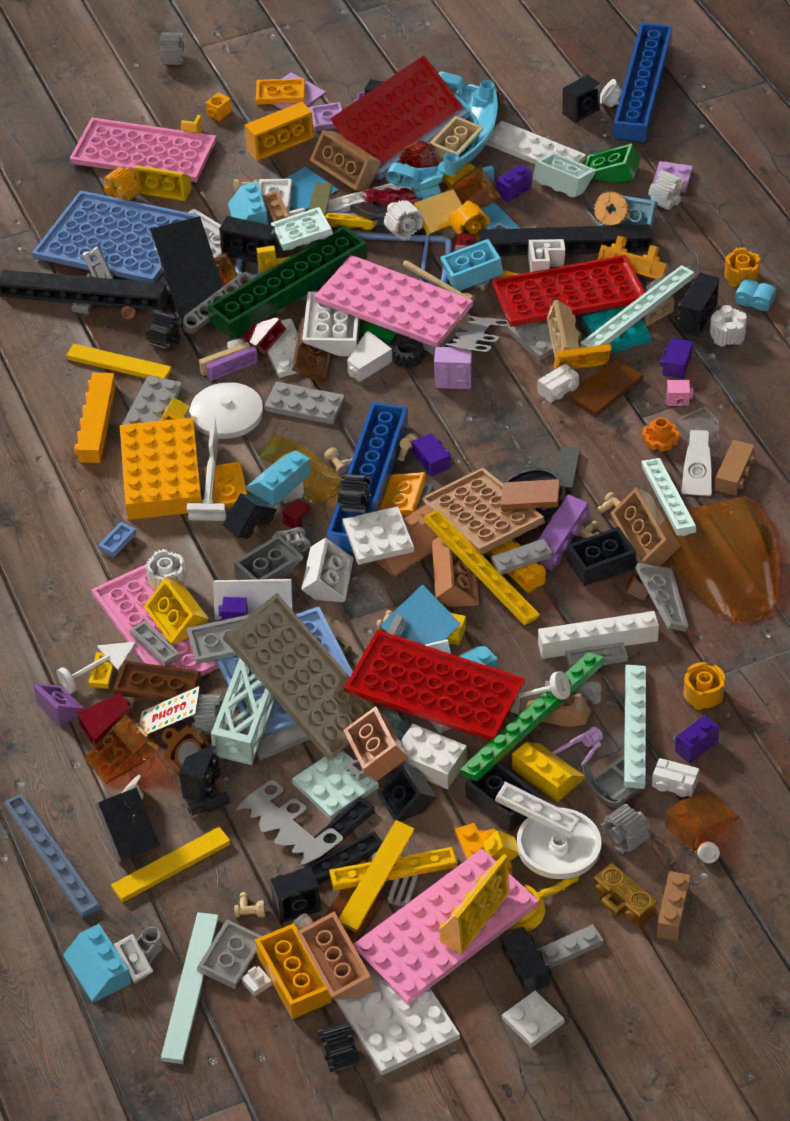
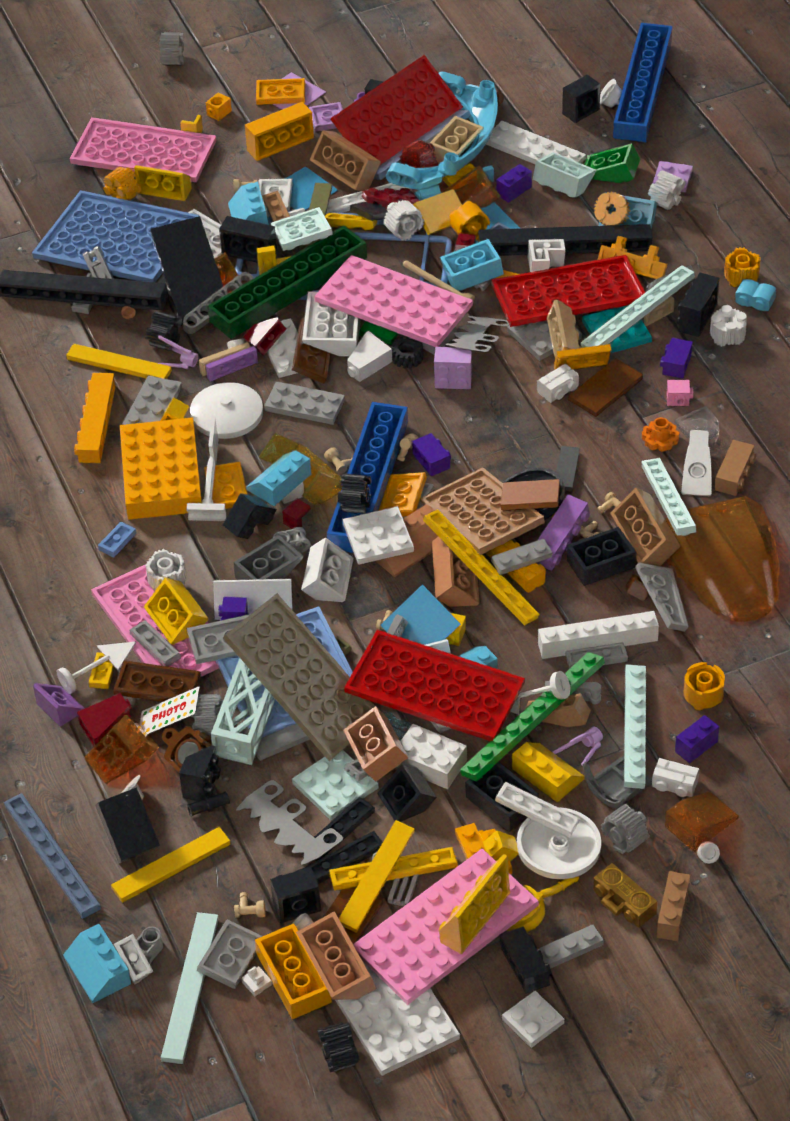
none -> lavender plant [158,336,198,369]

